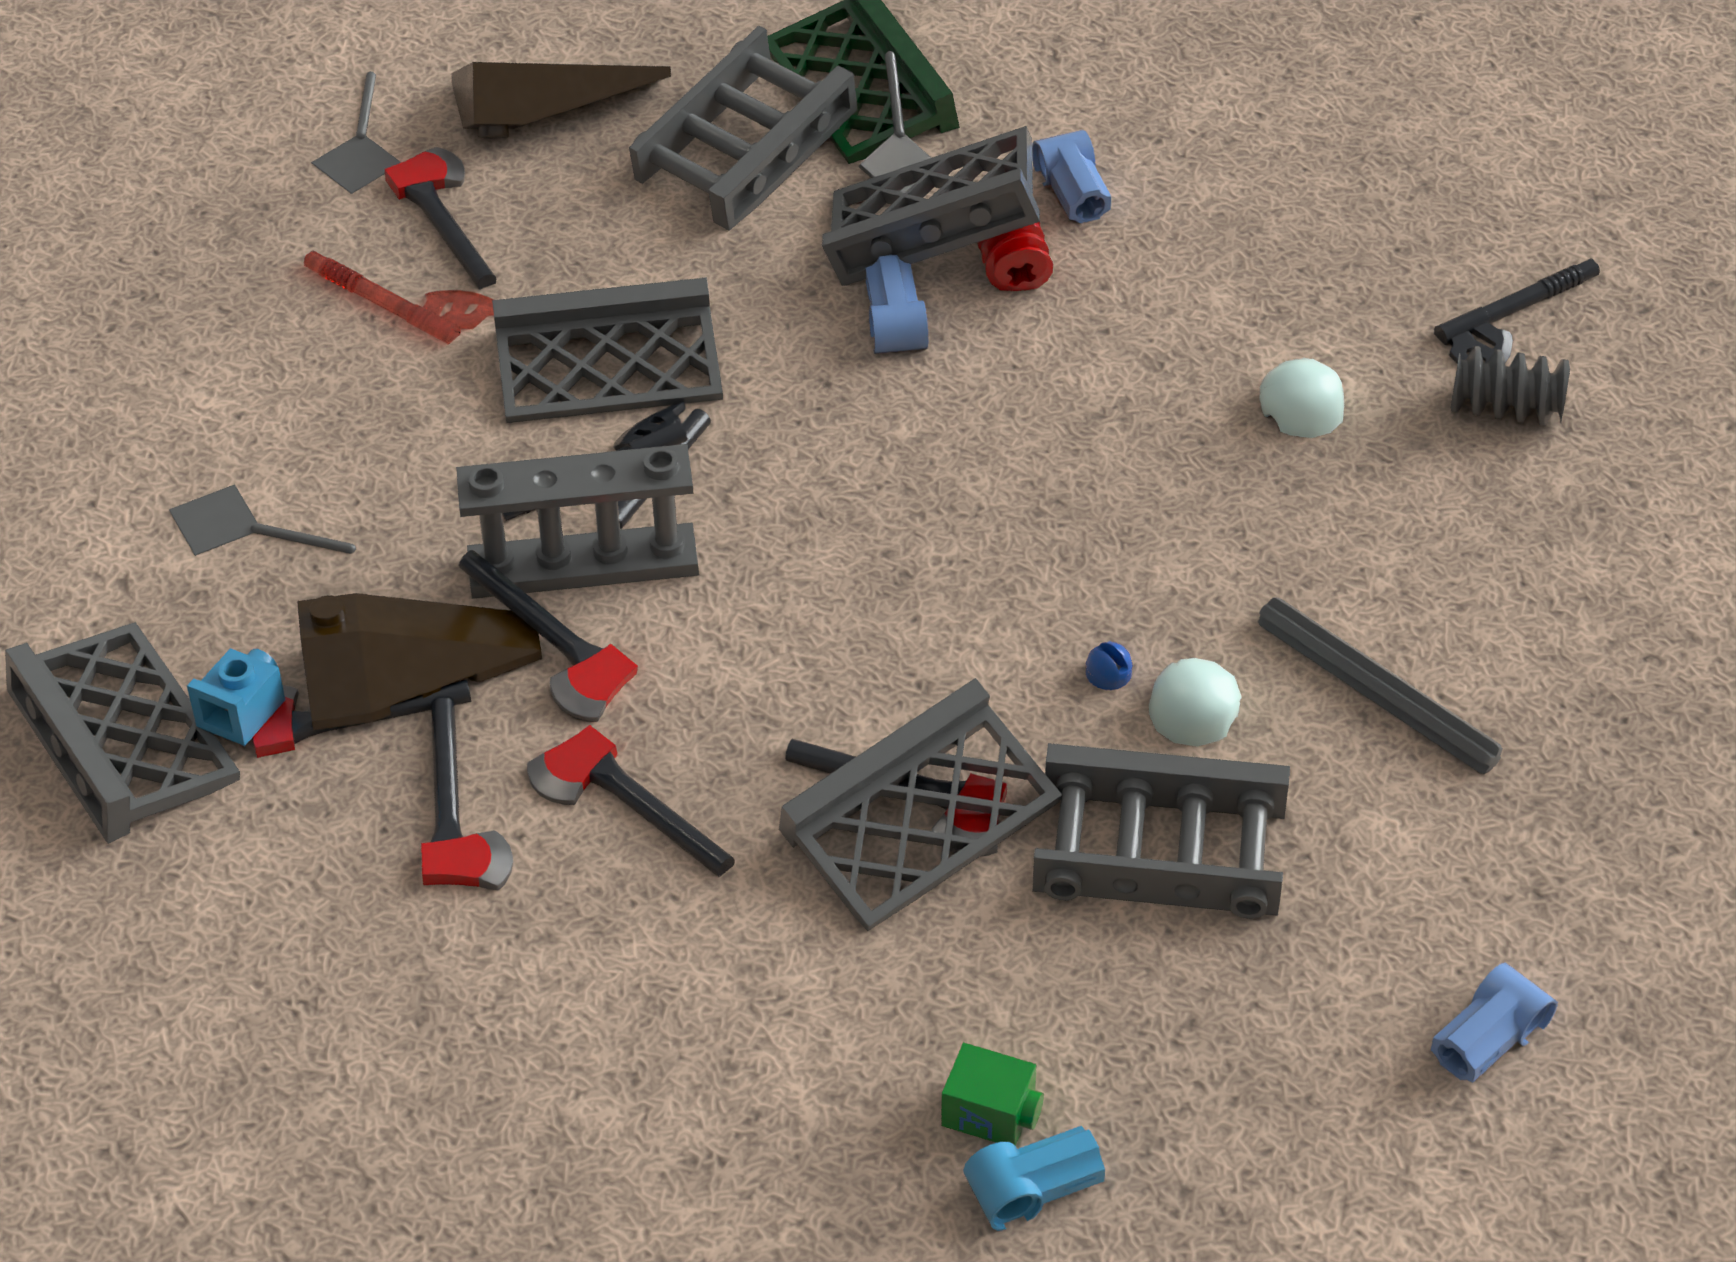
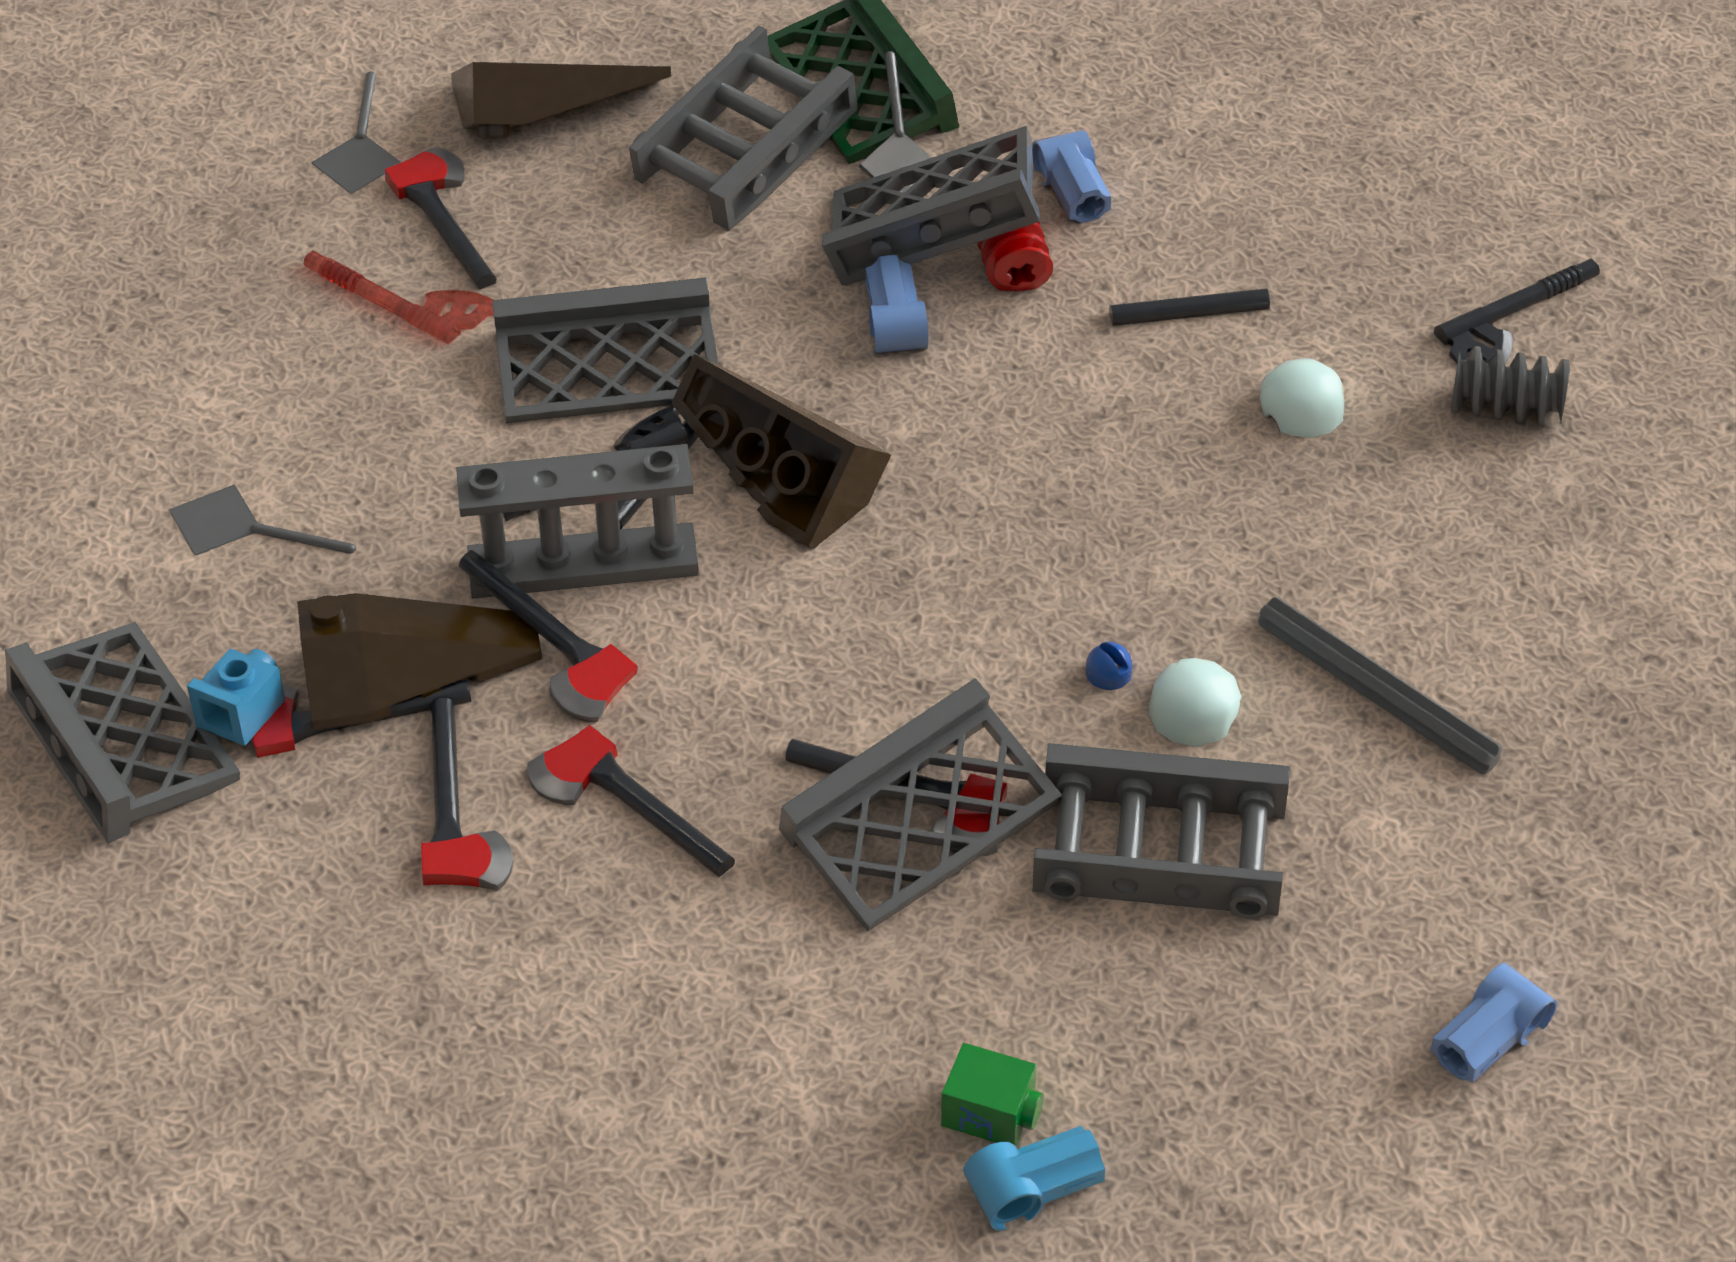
none -> dark brown wedge [671,354,892,548]
none -> black bar [1109,288,1270,326]

